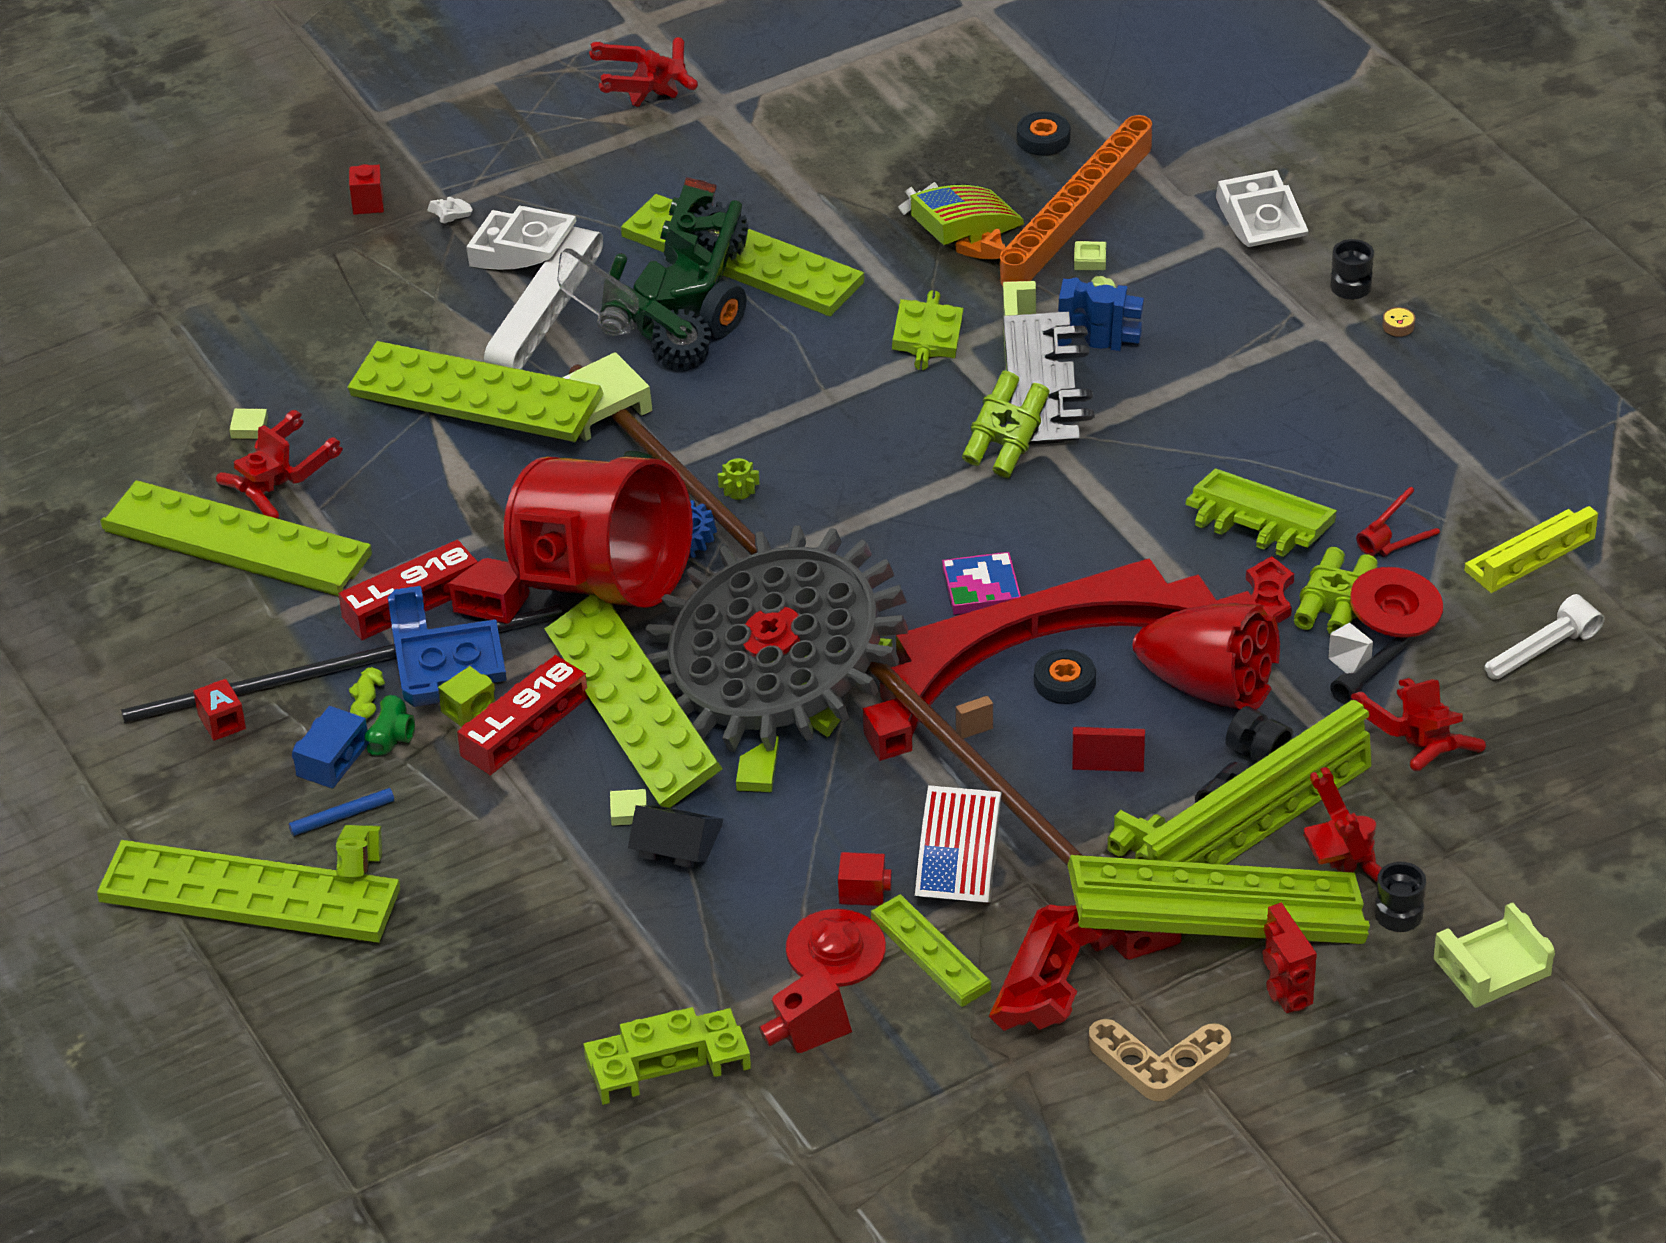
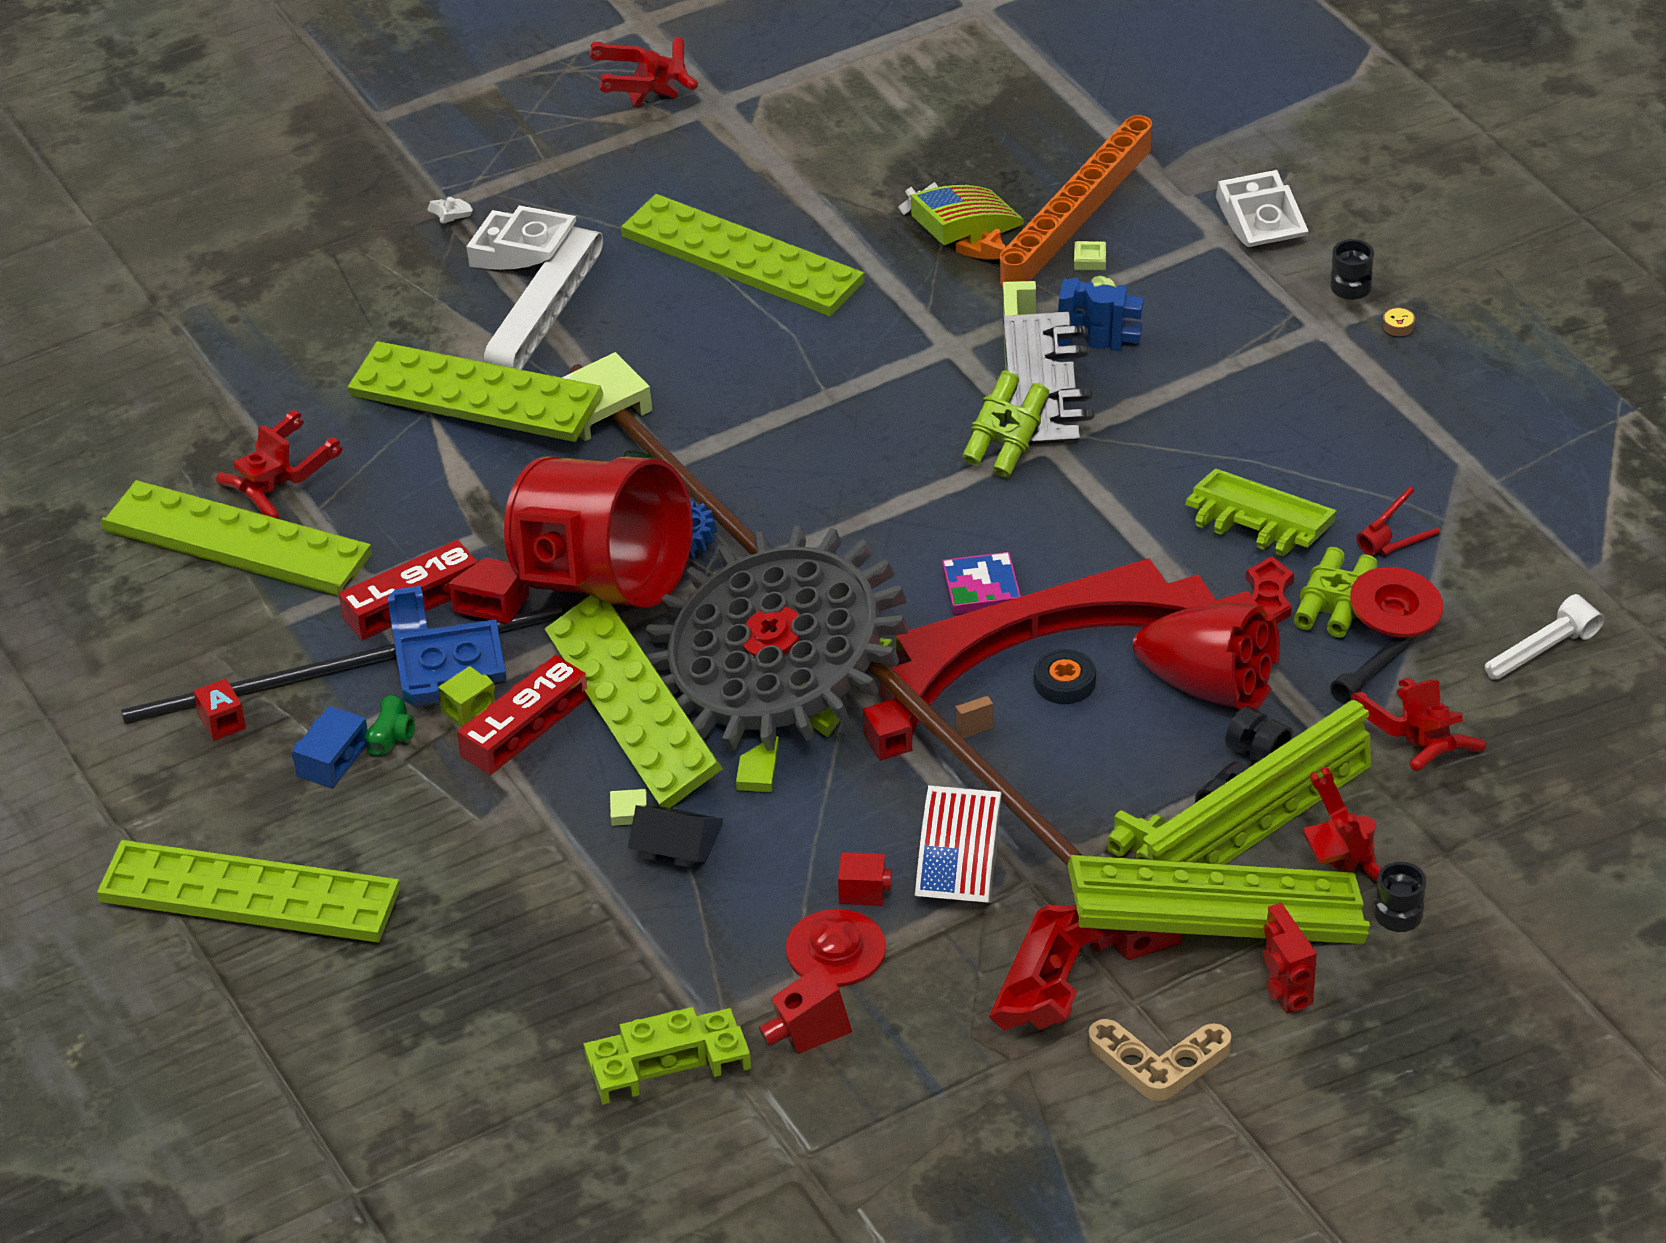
yellowish green tile [230,408,268,439] -> none
blue bar [288,788,395,837] -> none
lime leg [336,825,382,877] -> none
red brick [349,164,384,215] -> none
lime animal [349,667,385,721] -> none
piece [557,177,748,371] -> none
black bush [700,281,747,338] -> none
lime gear [717,458,760,500] -> none
lime tile [871,894,991,1007] -> none
lime plate [892,290,964,370] -> none
black bush [1017,111,1071,155] -> none
red slope [1072,727,1145,772] -> none
white slope [1328,623,1373,674] -> none
yellowish green panel [1434,903,1555,1008] -> none
neon yellow fence [1464,506,1598,593] -> none

